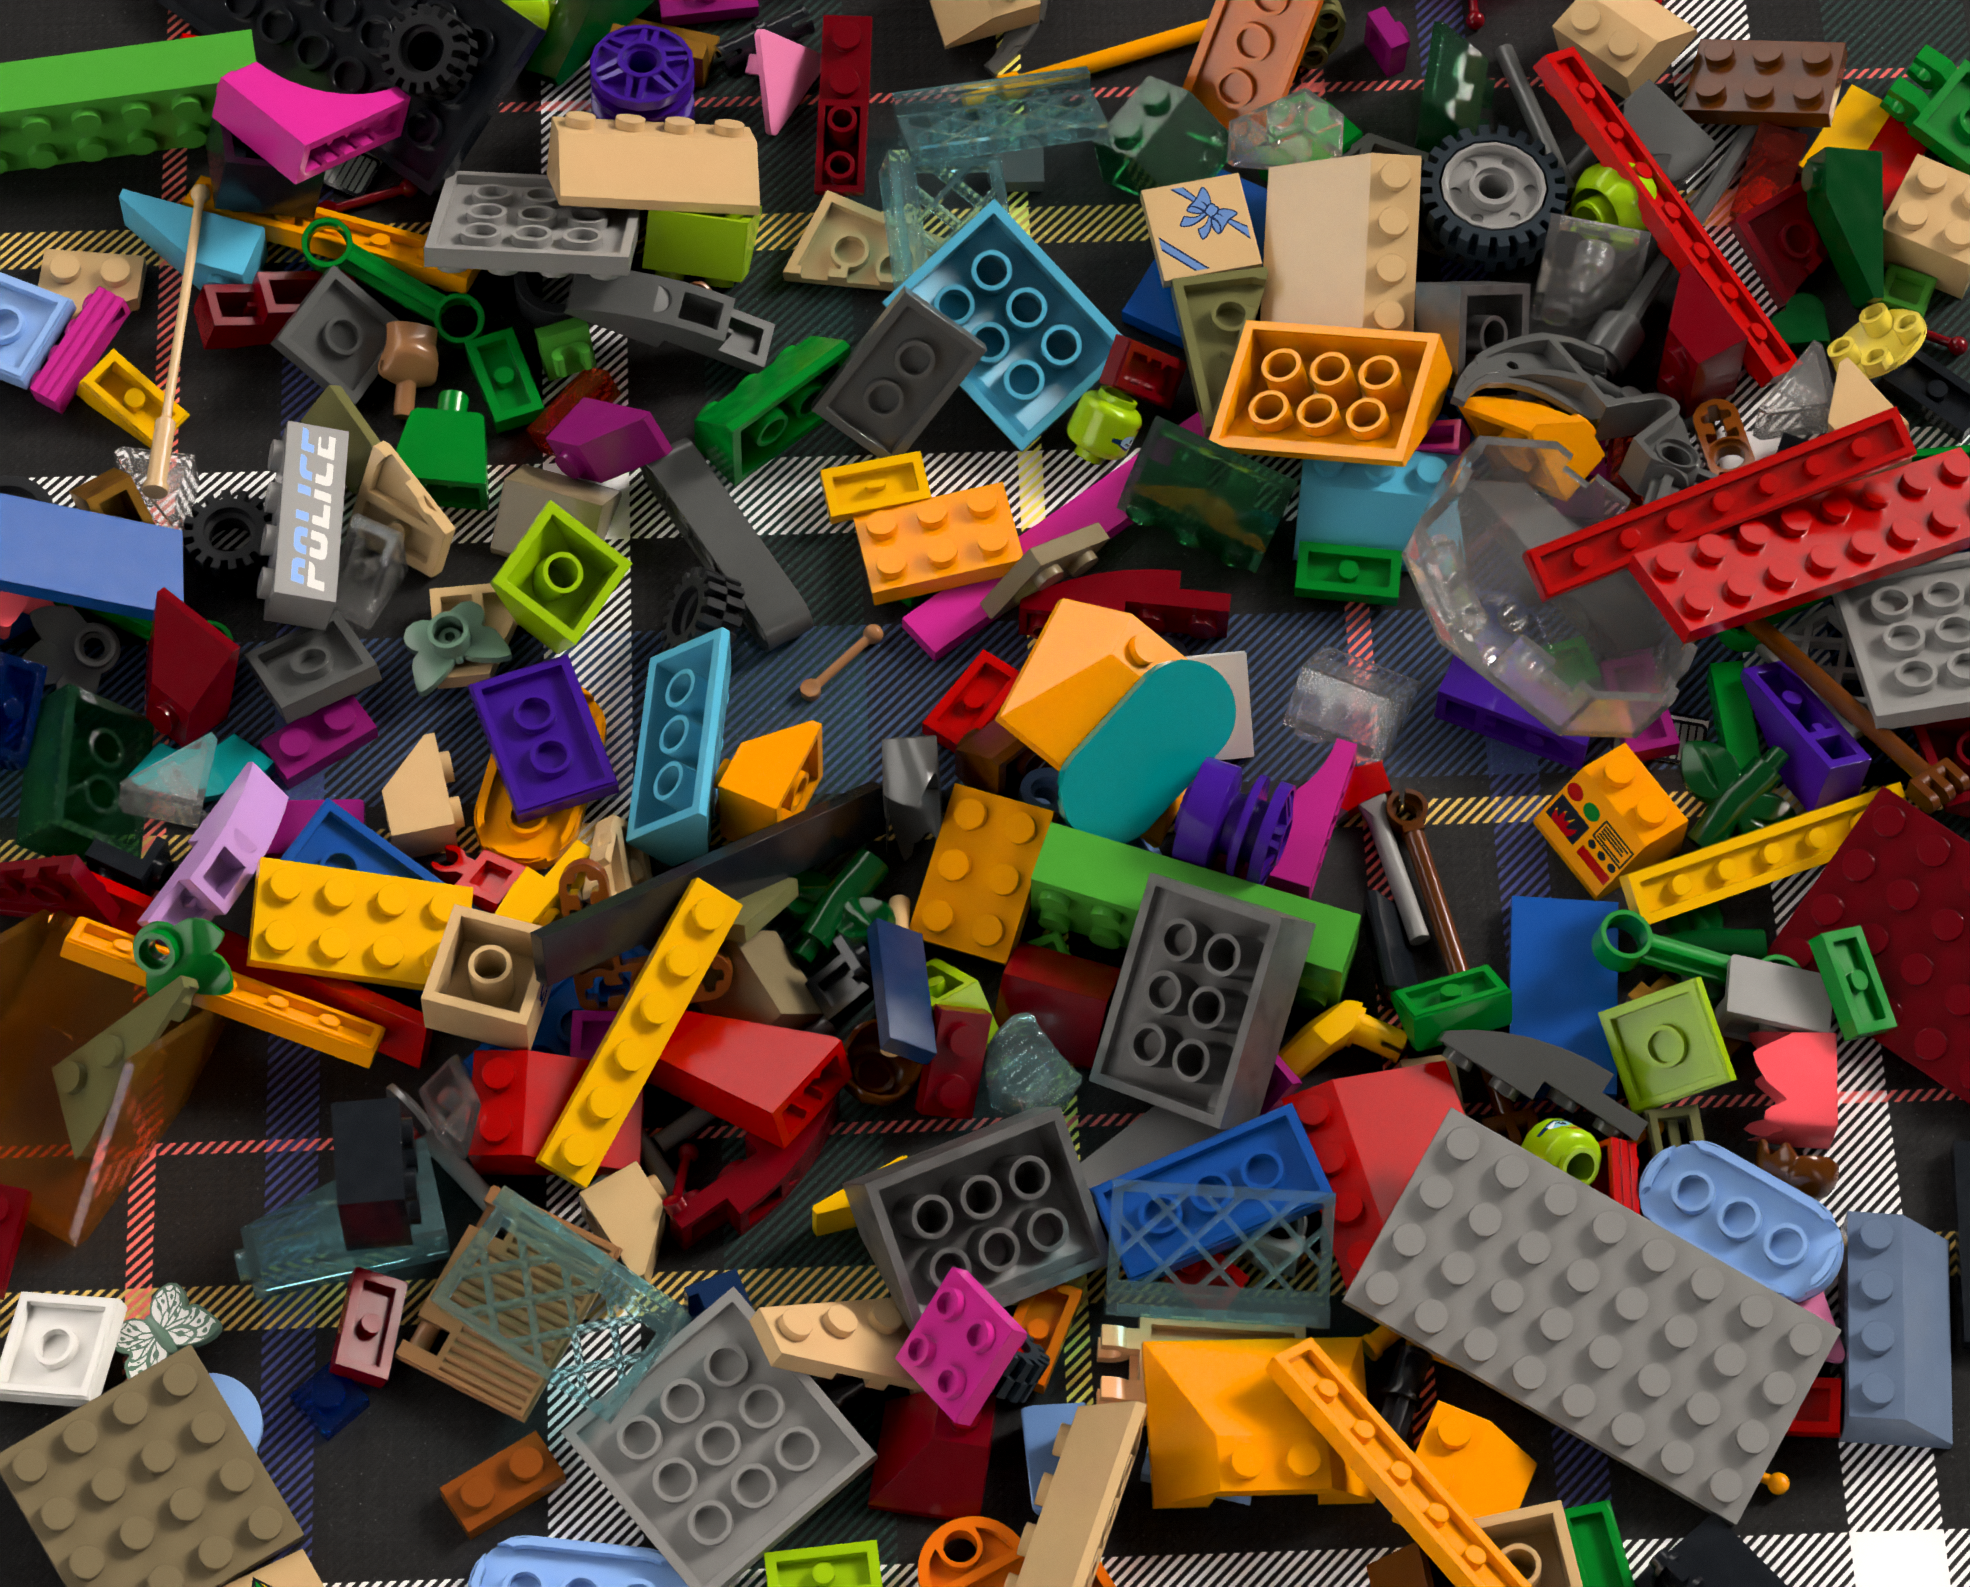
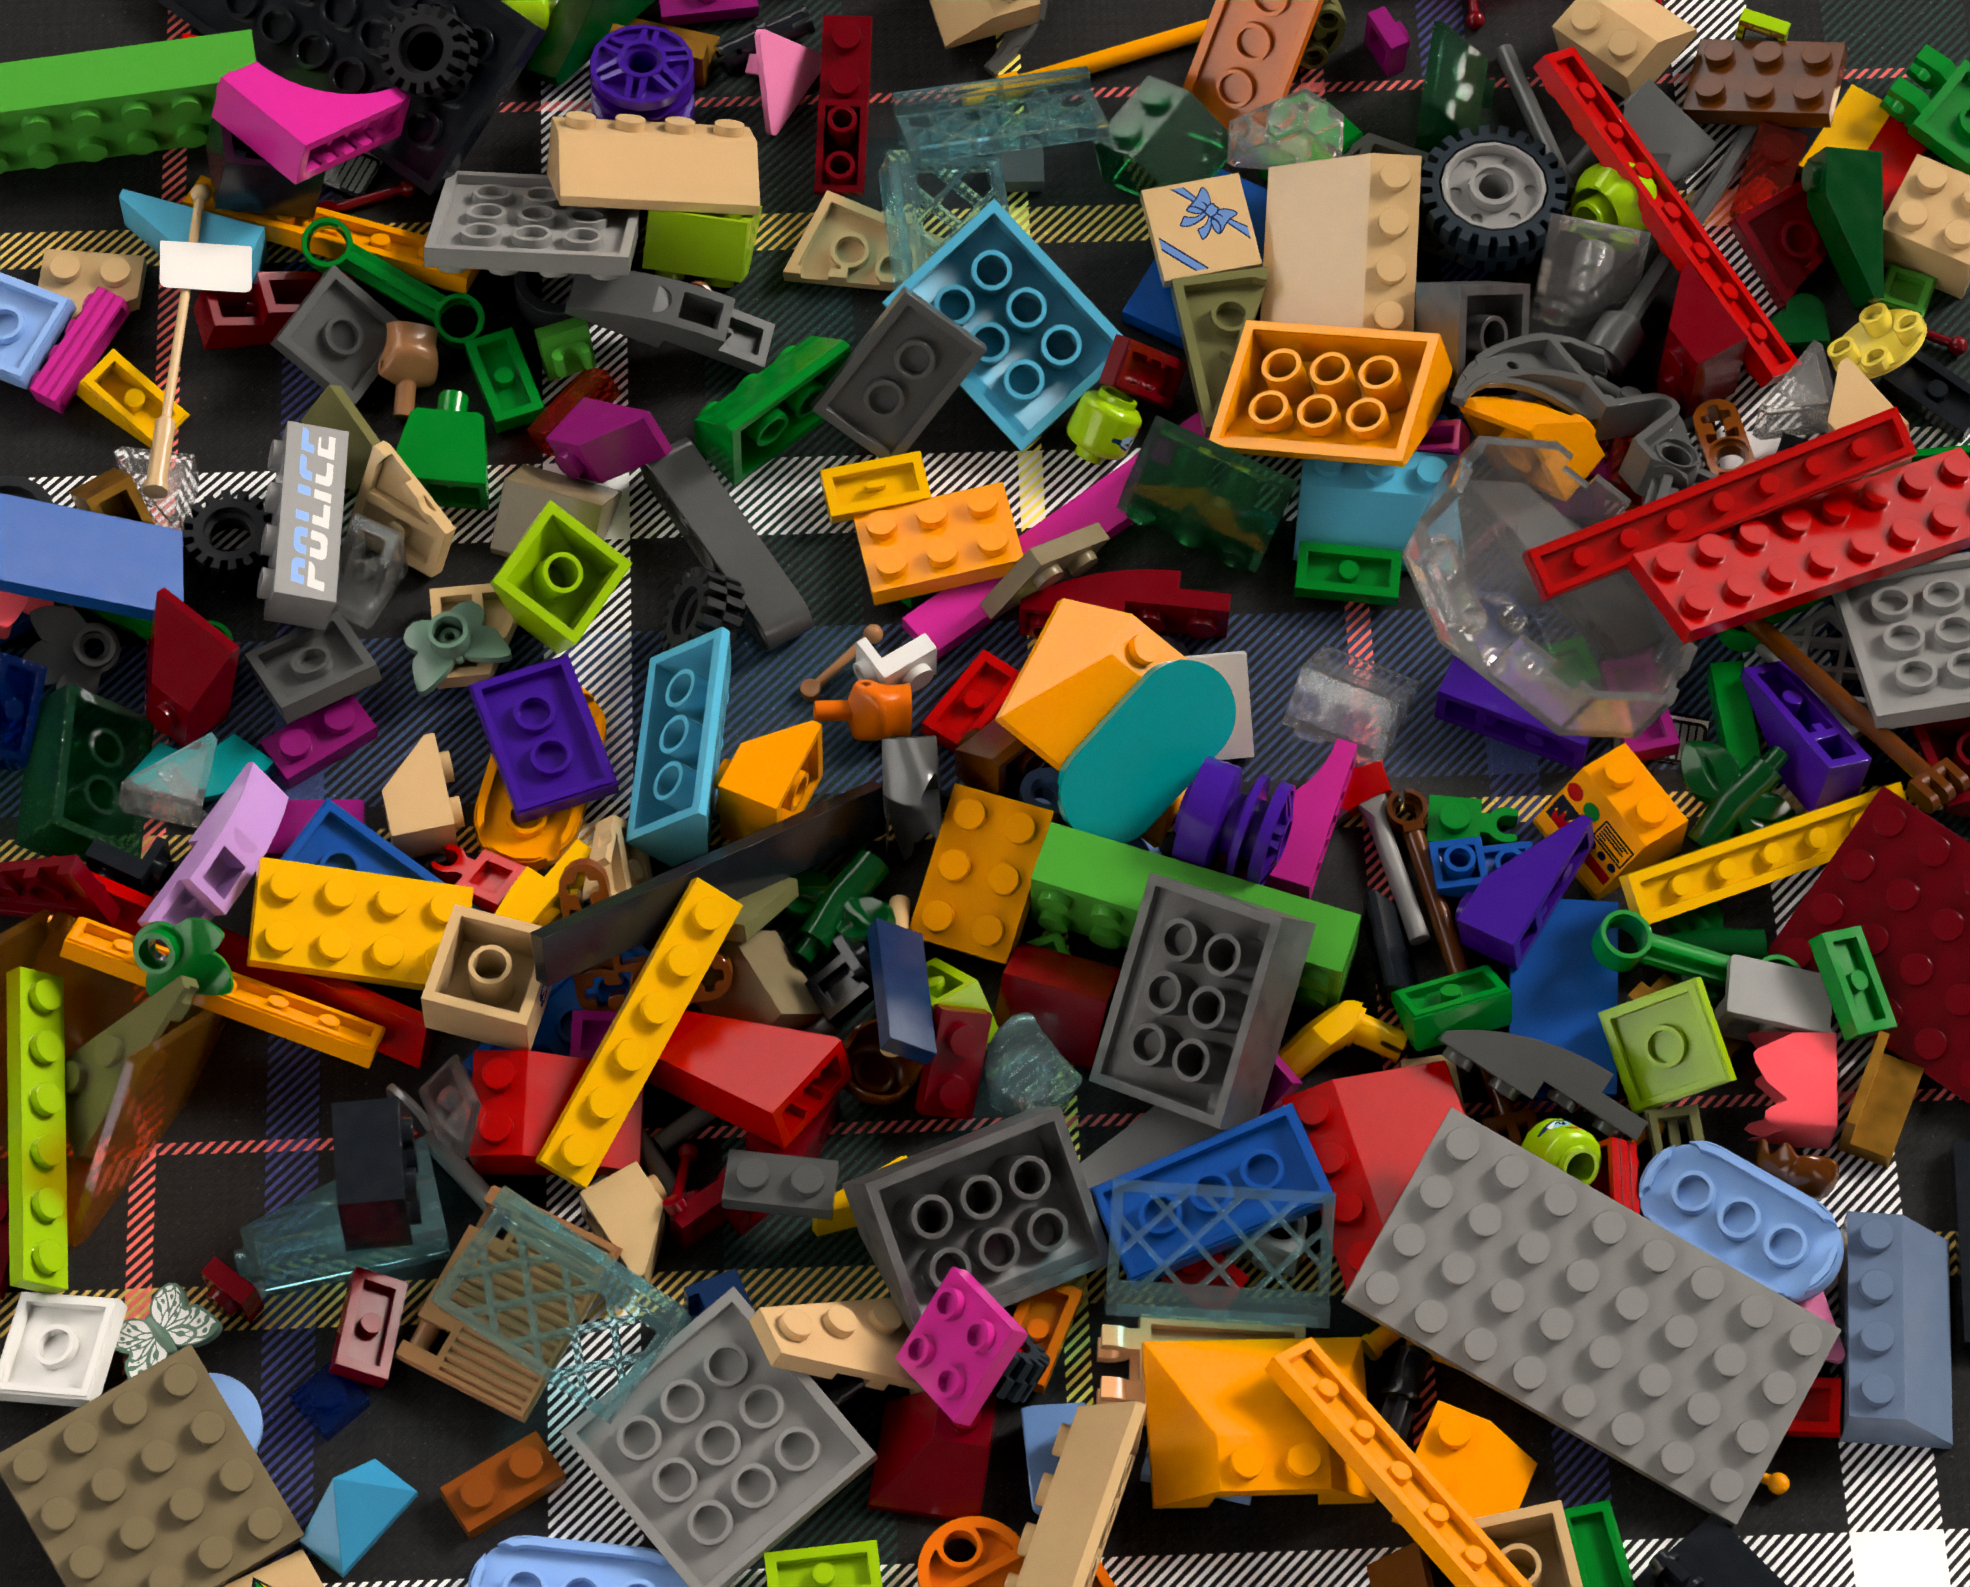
none -> lime plate [6,966,68,1294]
none -> white sticker [160,240,252,293]
none -> dark red plate [200,1256,265,1323]
none -> dark azure slope [300,1459,418,1578]
none -> dark grey plate [722,1149,839,1220]
none -> orange piece [813,680,912,741]
none -> white bracket [853,633,937,692]
none -> green plate [1426,794,1519,845]
none -> blue slope [1428,836,1533,898]
none -> dark purple slope [1455,814,1595,970]
none -> lime tile [1734,8,1791,41]
none -> pearl gold panel [1836,1030,1924,1168]

